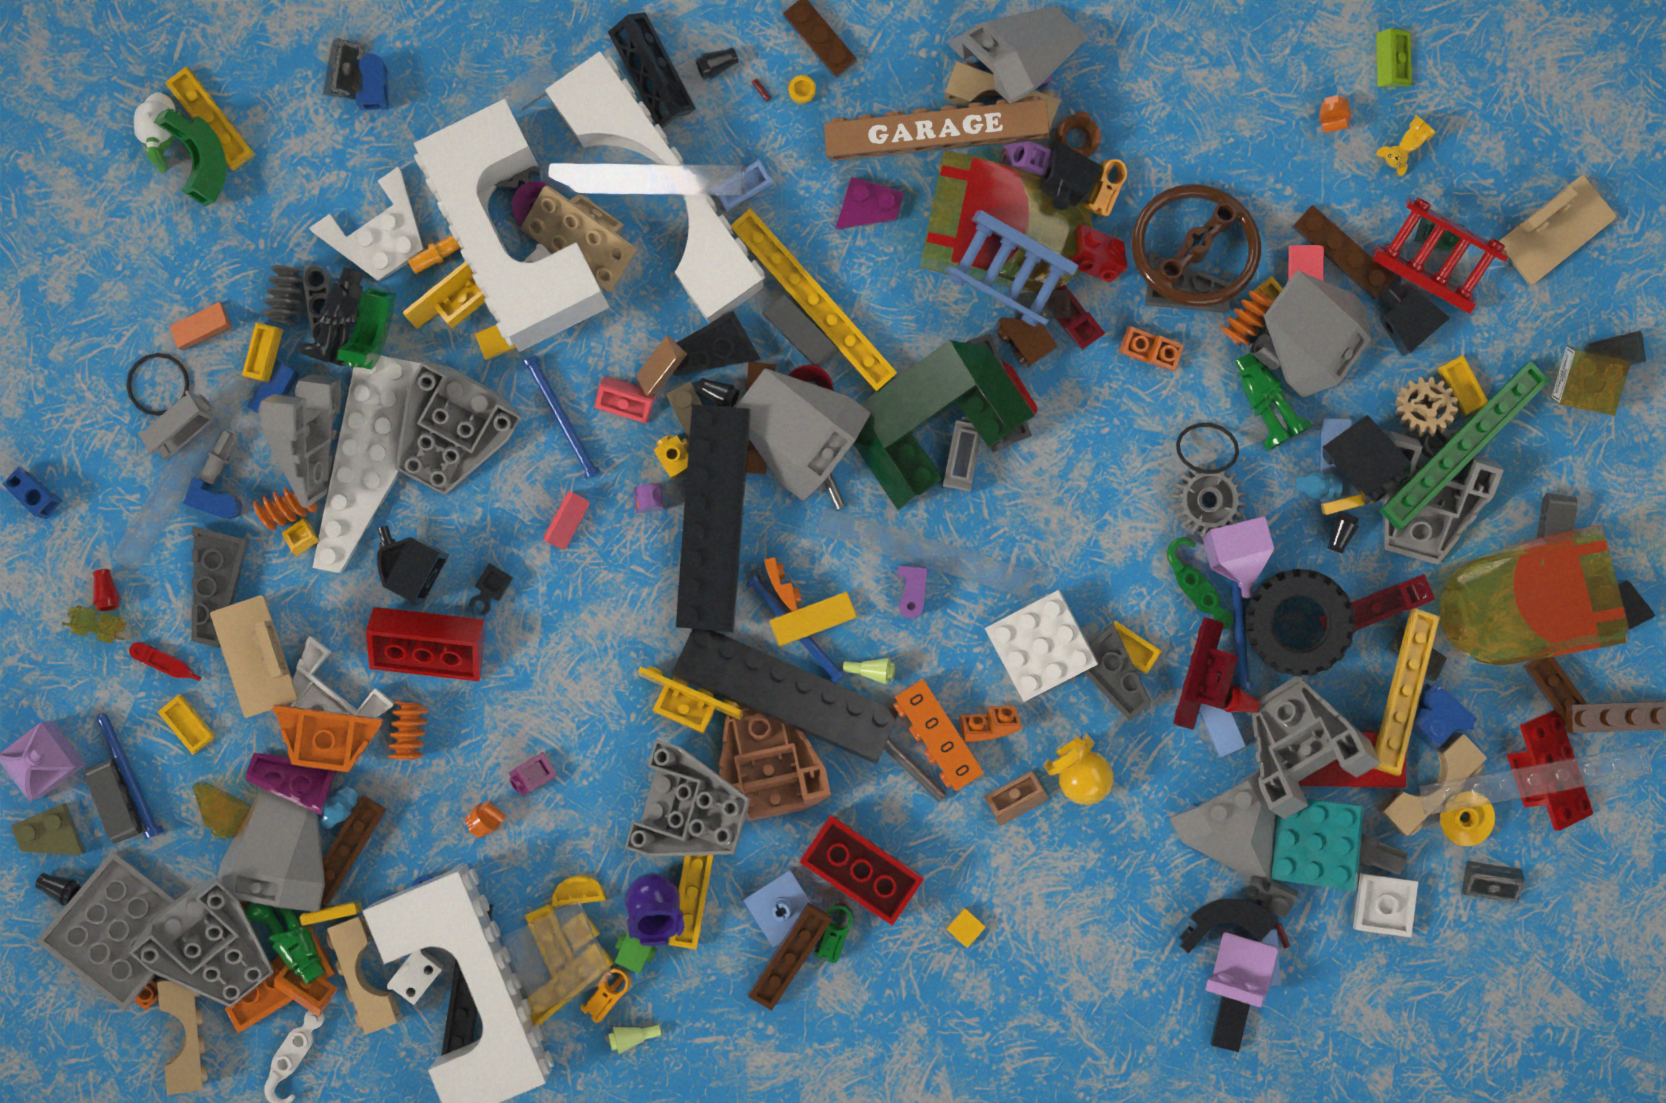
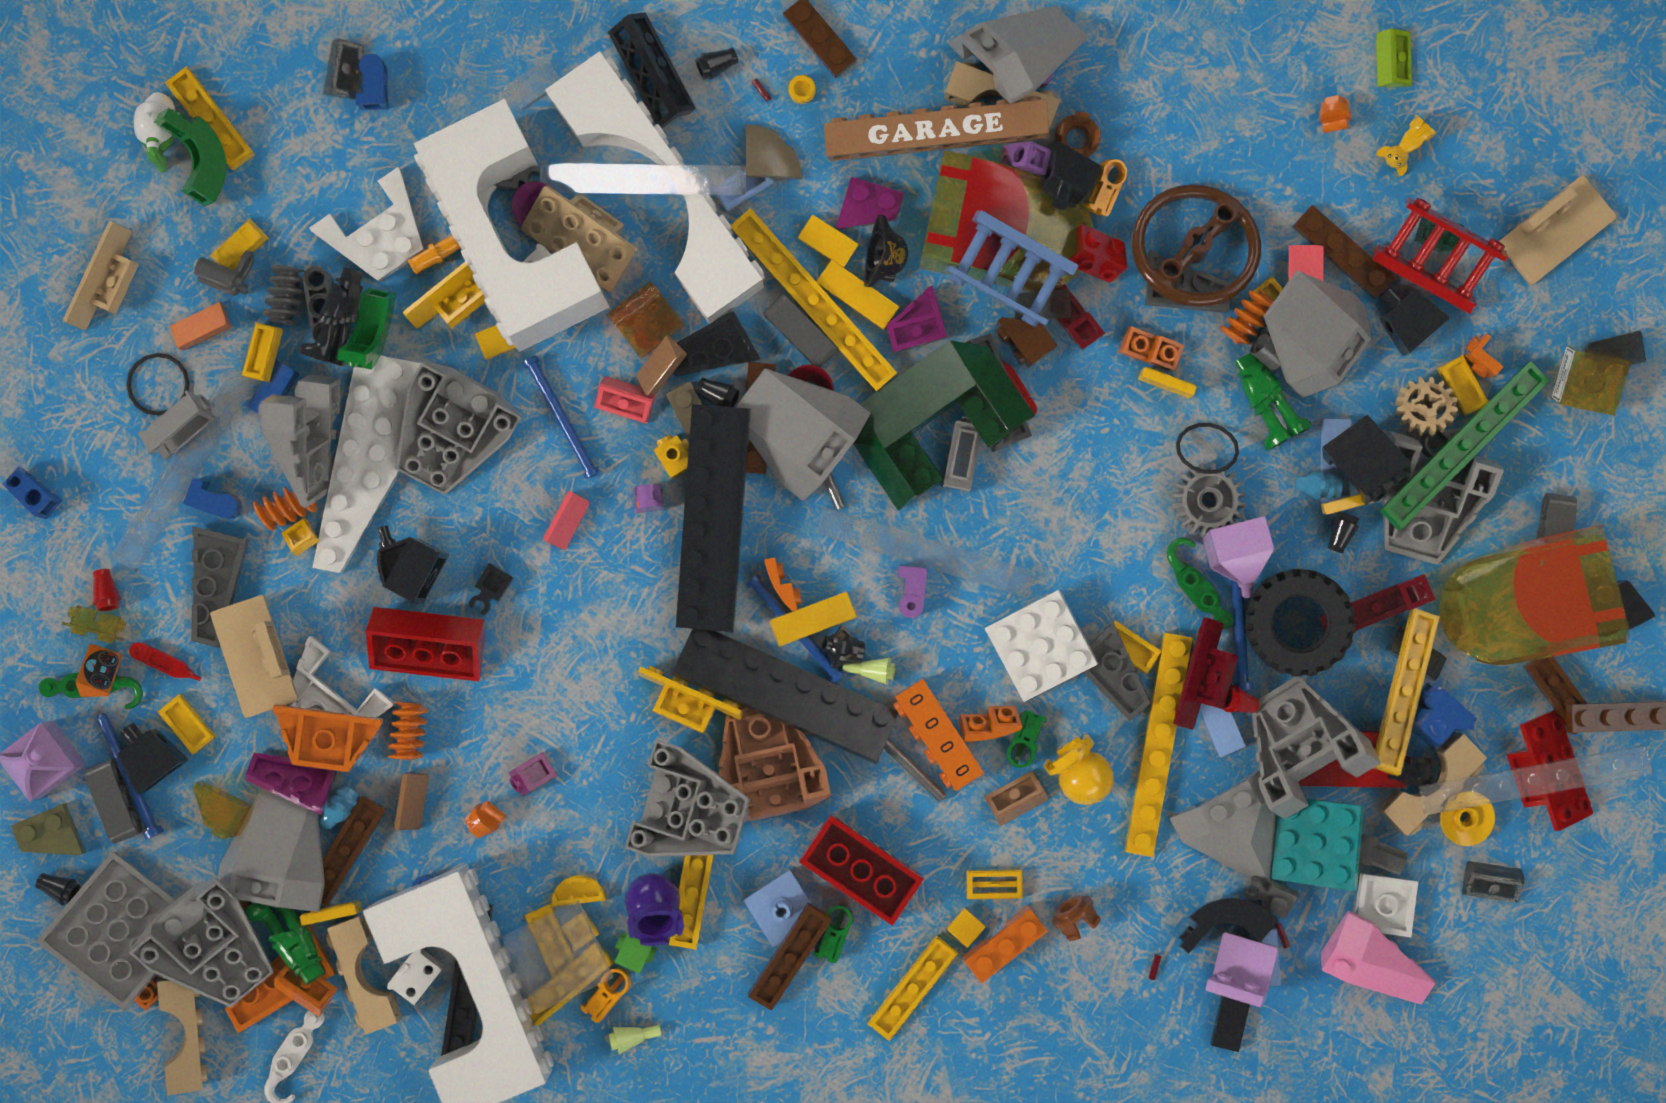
light grey axle [198,430,238,485] -> none
none -> green piece [39,673,143,710]
none -> tan bracket [63,221,139,330]
none -> slope [76,644,122,697]
none -> black torso [118,723,189,794]
none -> dark grey piece [194,250,254,296]
none -> yellow tile [209,218,269,270]
none -> medium nougat slope [394,772,429,830]
none -> clear orange plate [607,281,685,359]
none -> dark tan brick [746,124,802,180]
none -> yellow tile [798,214,859,268]
none -> yellow tile [816,260,899,331]
none -> black rock [822,625,865,669]
none -> black hat [864,214,909,287]
none -> yellow tile [867,935,958,1041]
none -> magenta wing [886,286,947,353]
none -> orange arch [962,905,1048,984]
none -> yellow tile [966,869,1023,899]
none -> green piece [1006,710,1047,768]
none -> dark orange piece [1052,896,1101,941]
none -> yellow plate [1124,633,1193,857]
none -> yellow tile [1138,367,1197,399]
none -> dark red piece [1148,954,1162,980]
none -> bright pink wedge [1321,911,1436,1005]
none -> black plate [1387,756,1433,786]
none -> orange bracket [1464,333,1504,378]

